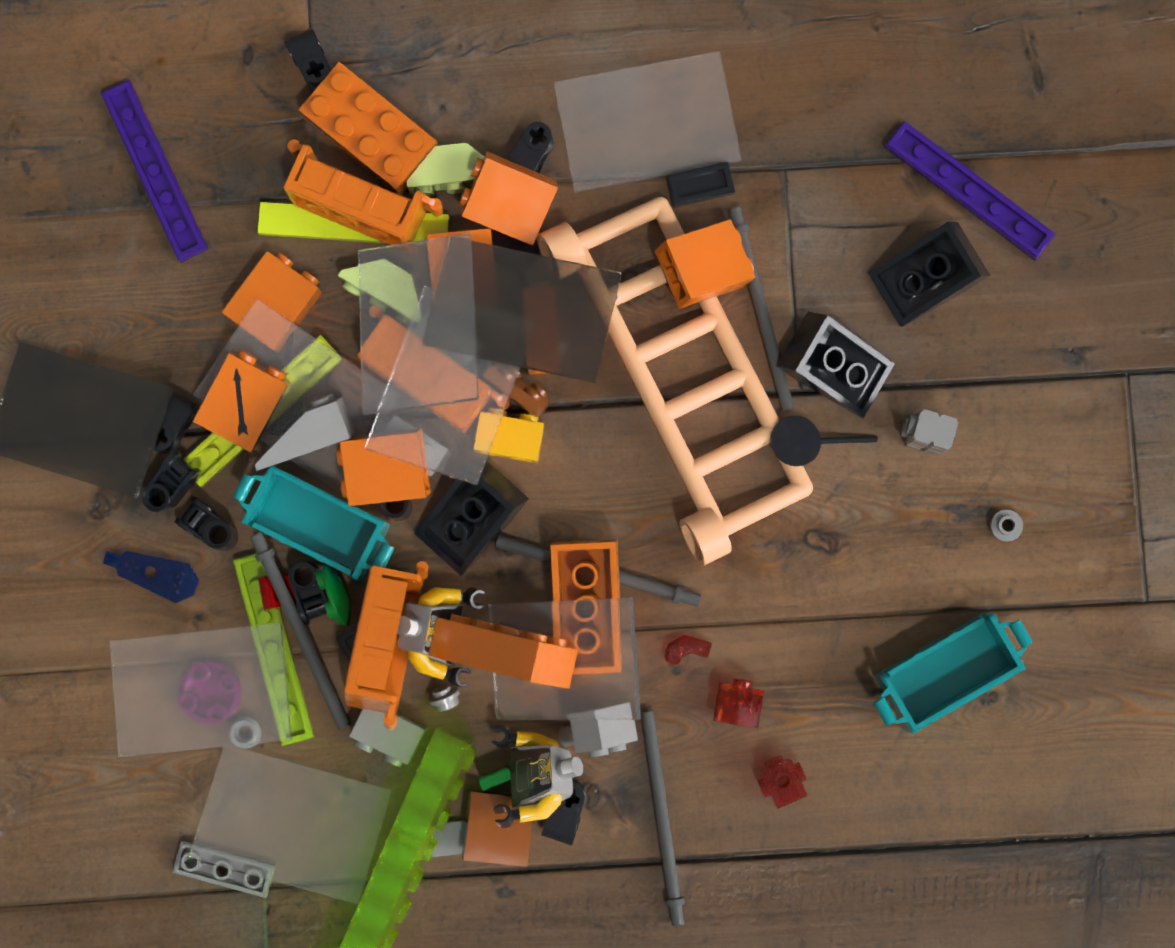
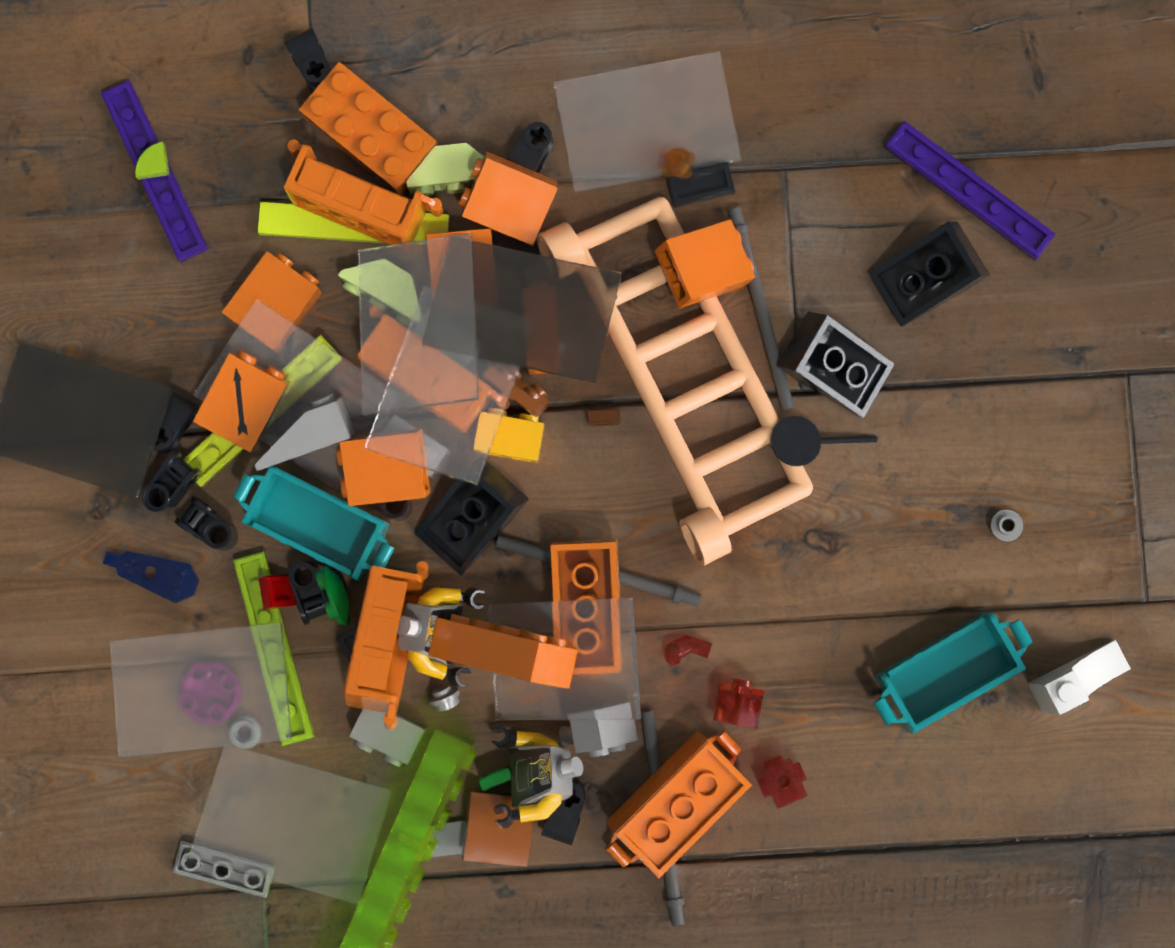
dark grey bar [250,532,350,730] -> none
light grey brick [901,409,959,455] -> none
none -> lime tile [135,142,169,180]
none -> reddish brown tile [588,409,620,426]
none -> orange container [605,730,752,878]
none -> clear orange plate [661,148,695,179]
none -> white arch [1028,640,1131,715]

